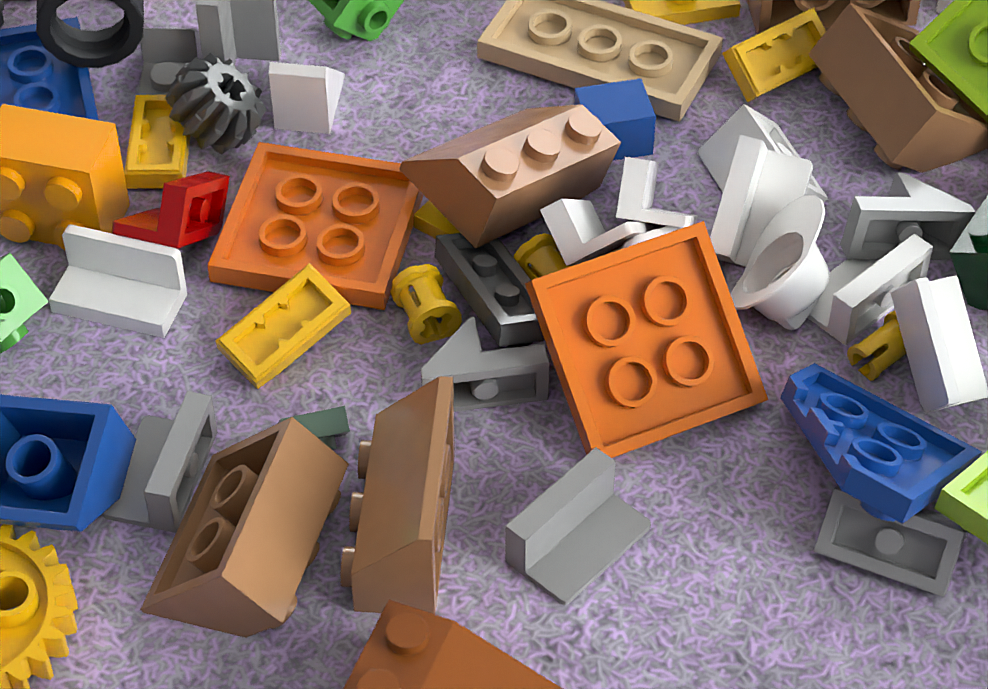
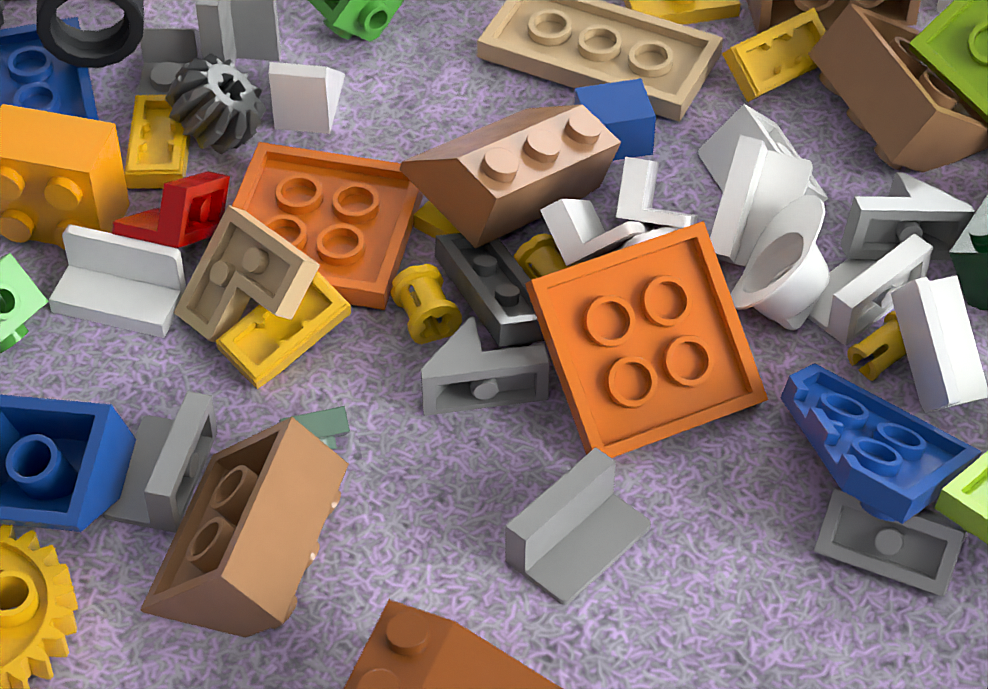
medium nougat slope [340,376,455,614] -> none
none -> tan plate [173,205,320,343]

